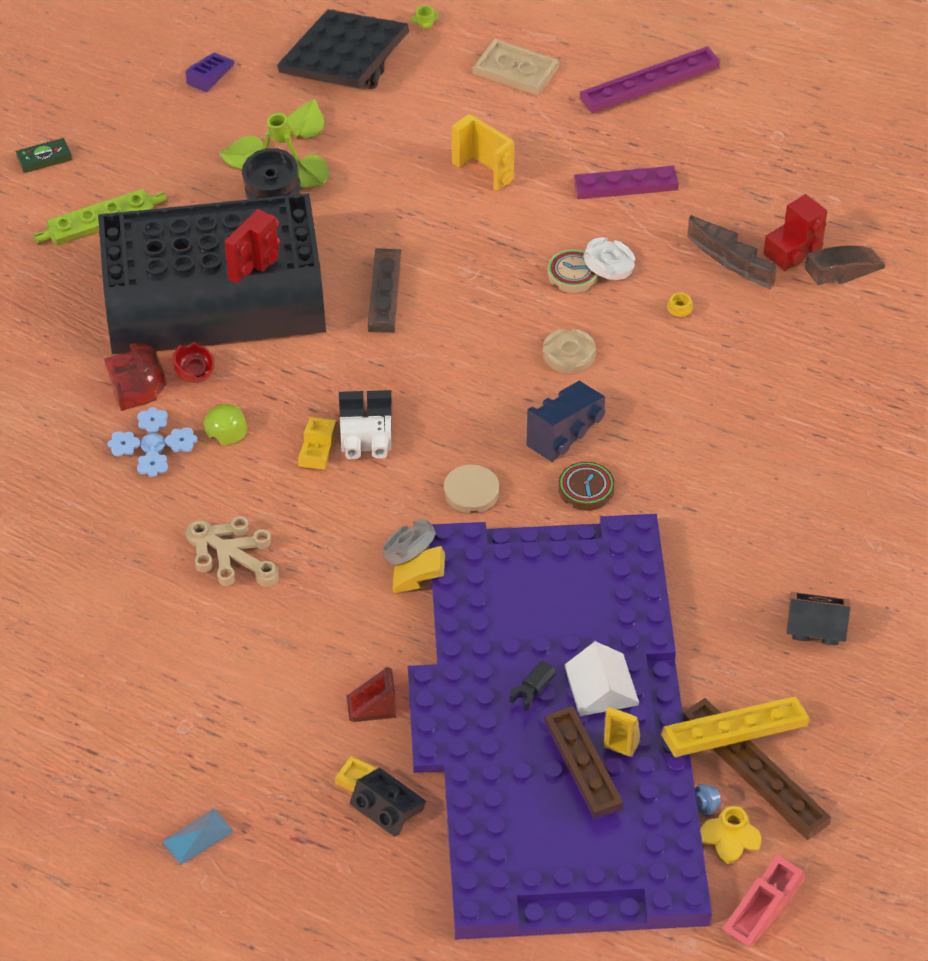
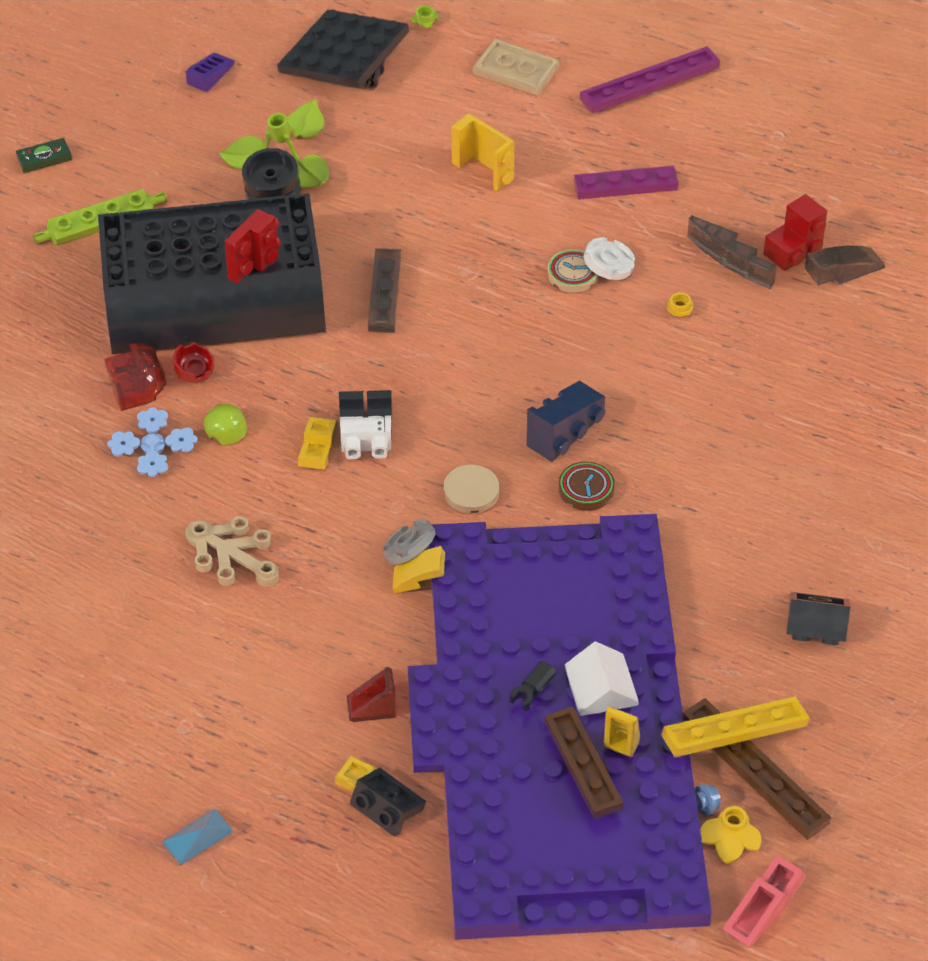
tan tile [542,328,596,374] -> none

